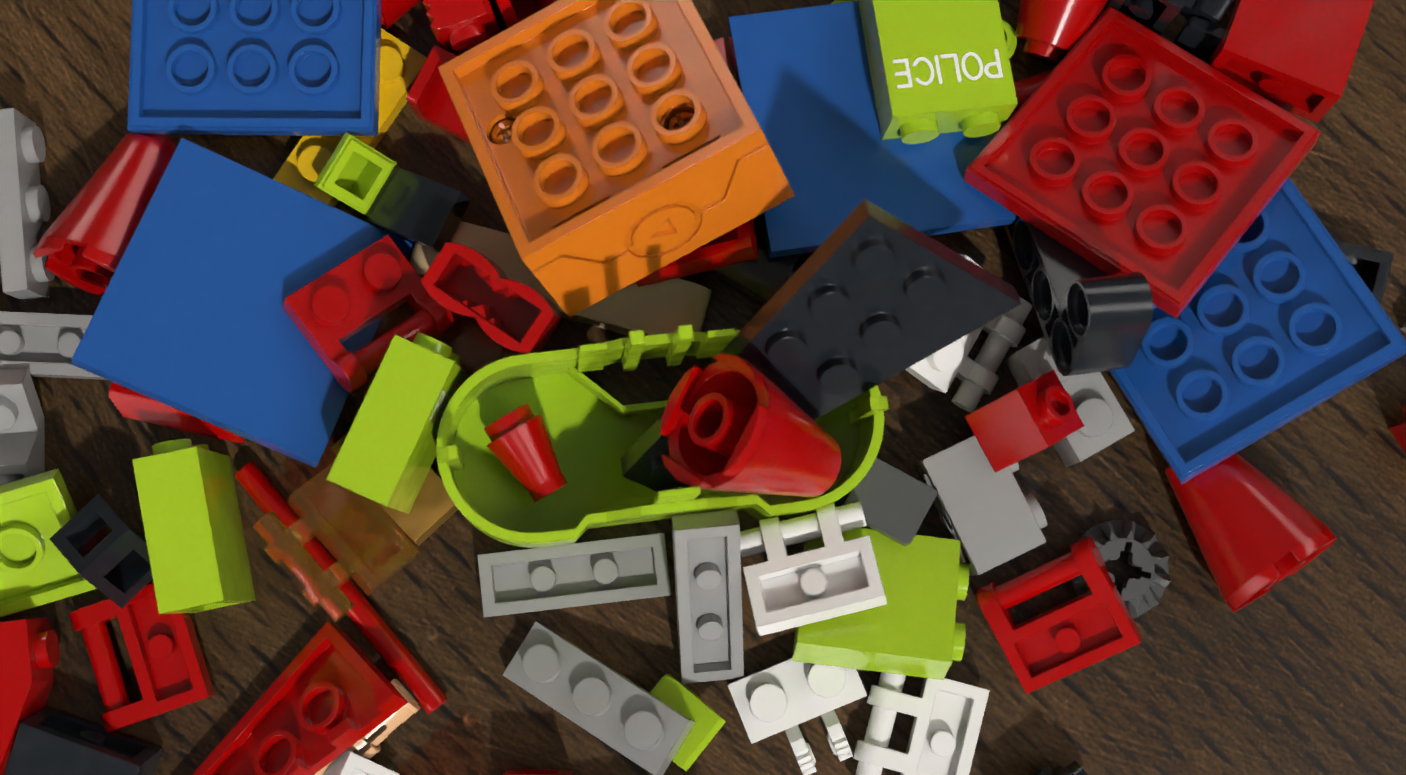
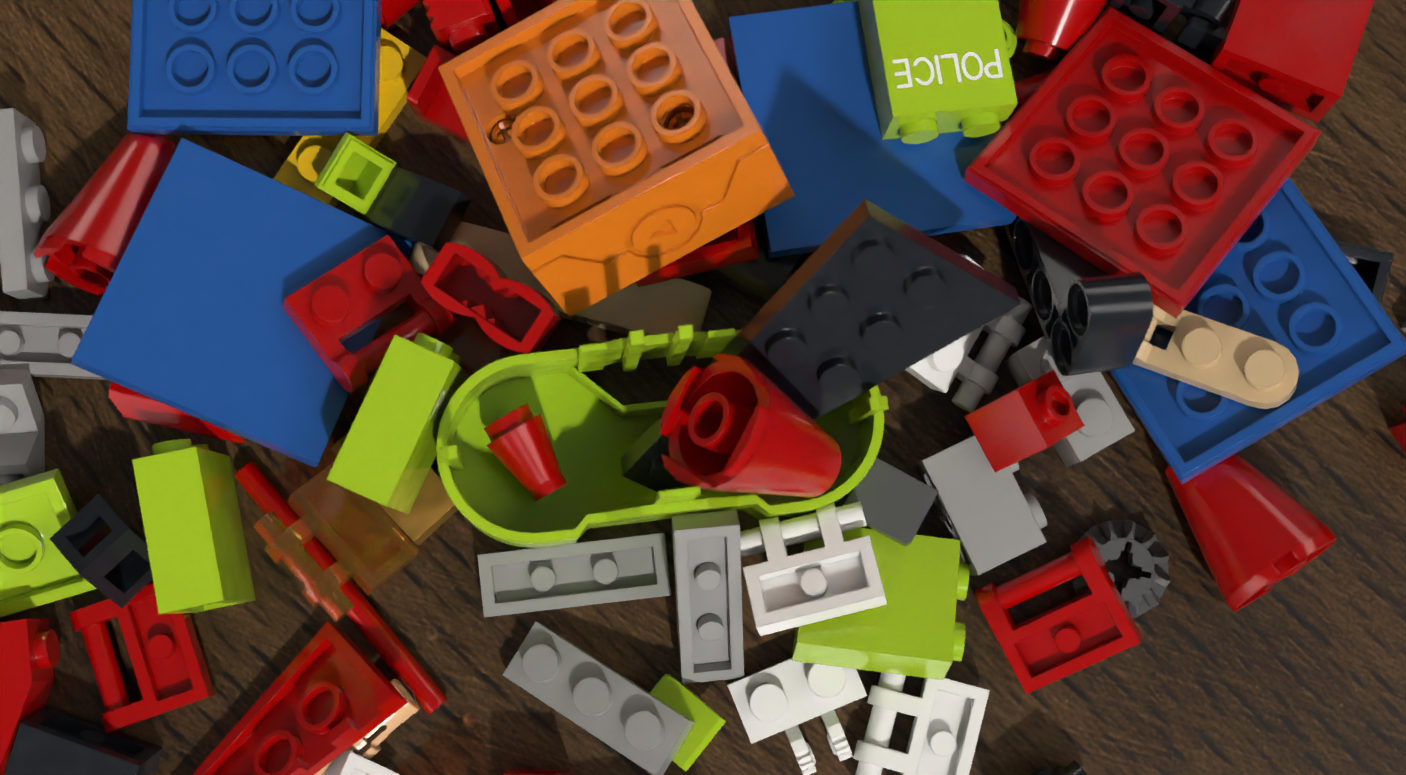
none -> tan plate [1132,304,1299,409]

